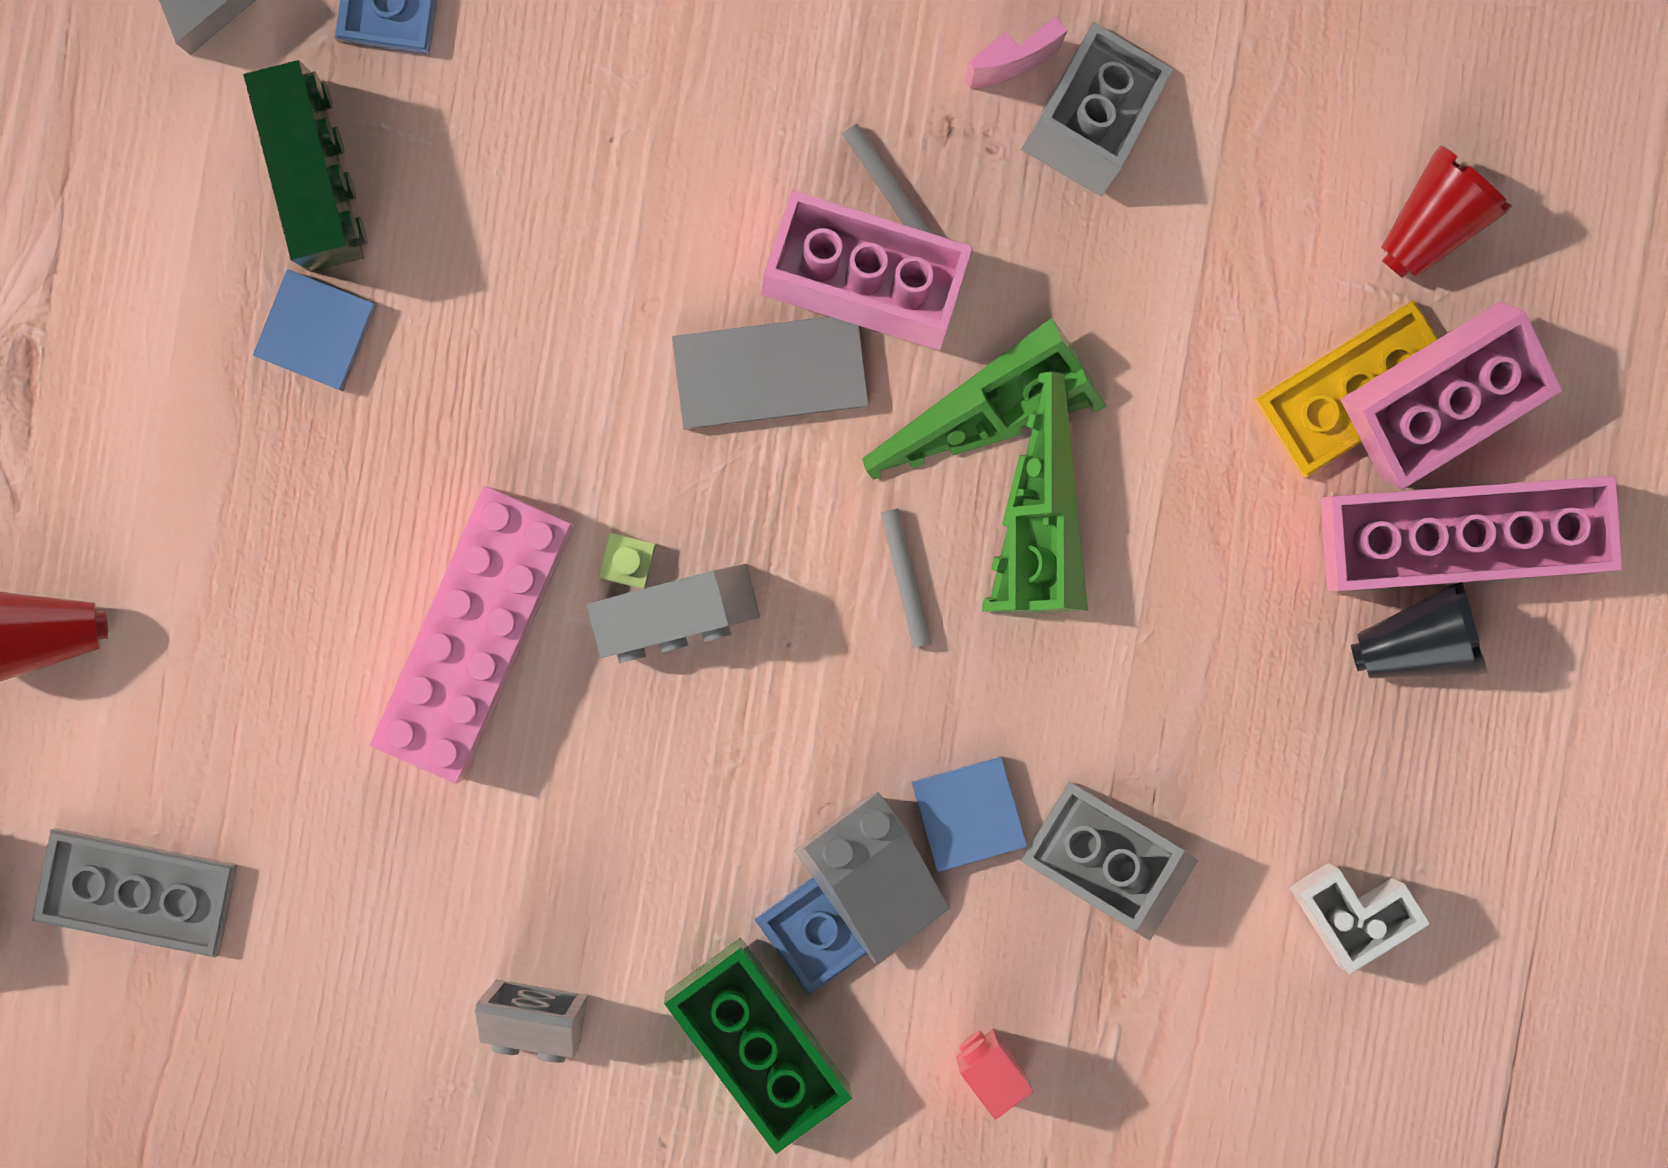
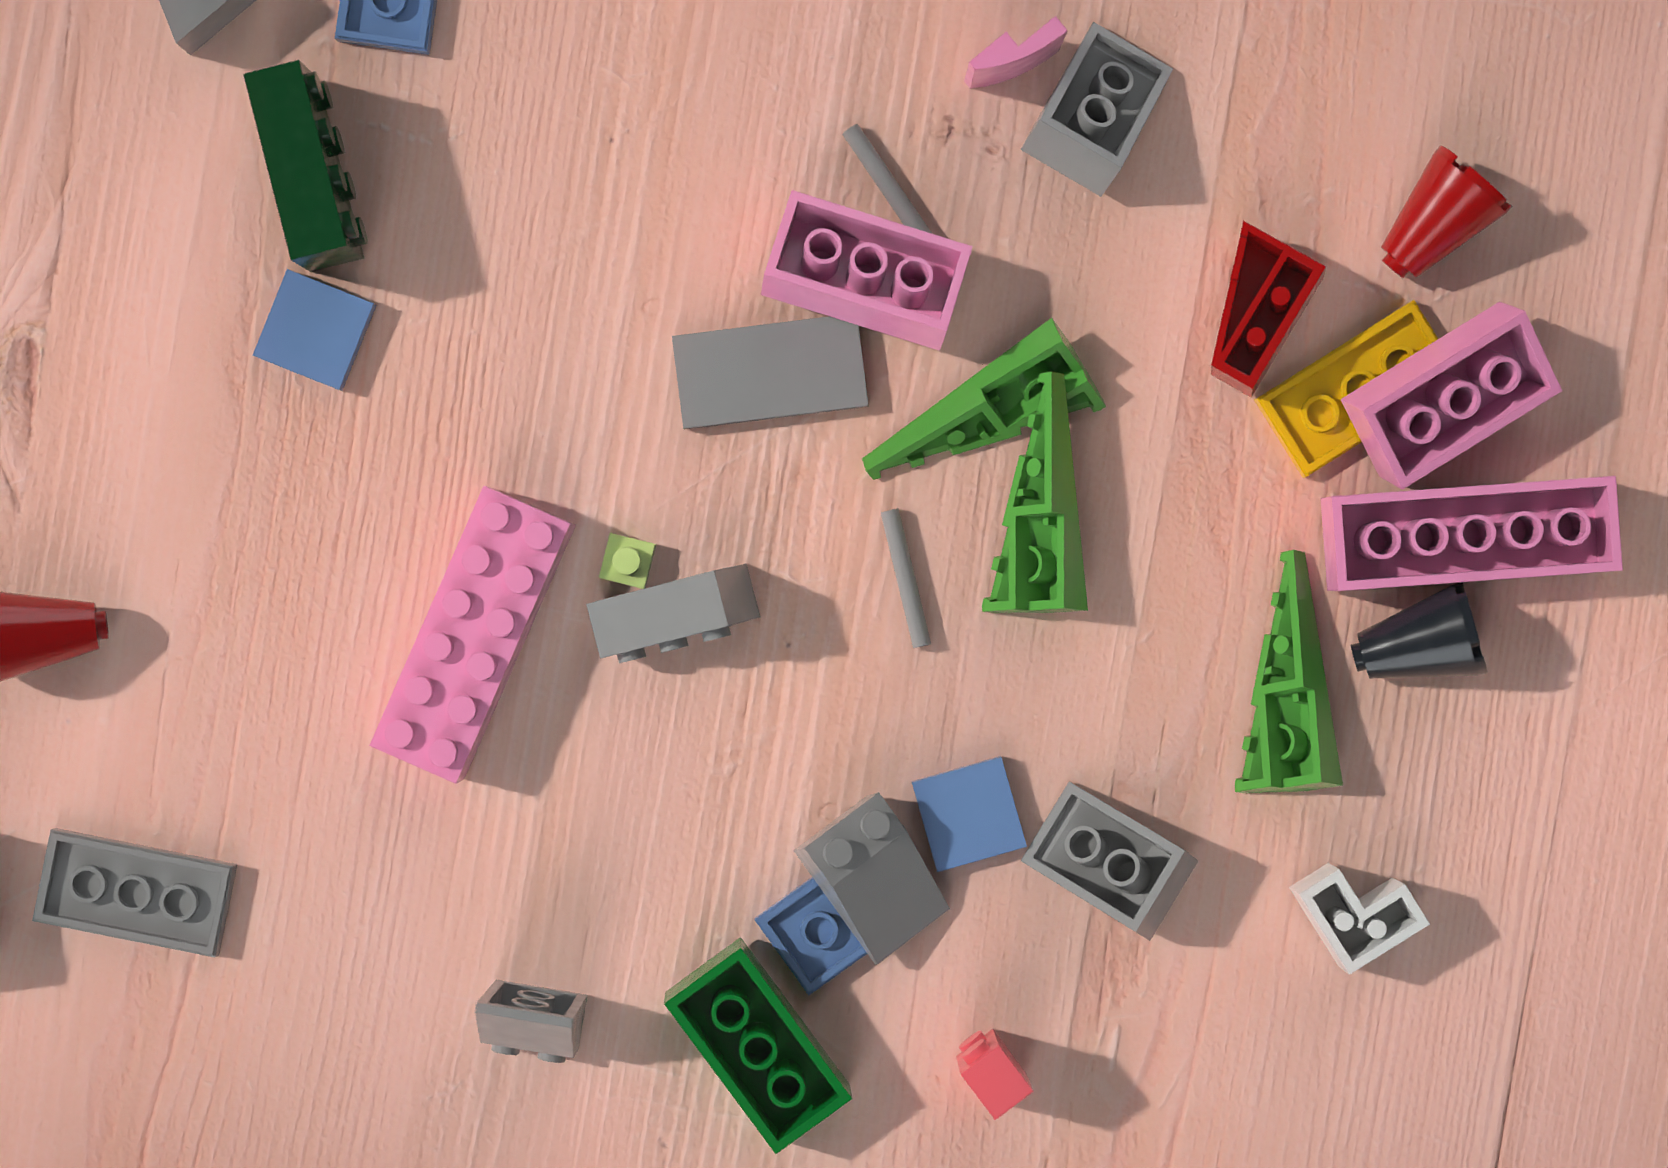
none -> red wedge [1211,220,1326,398]
none -> bright green wedge [1235,550,1343,793]

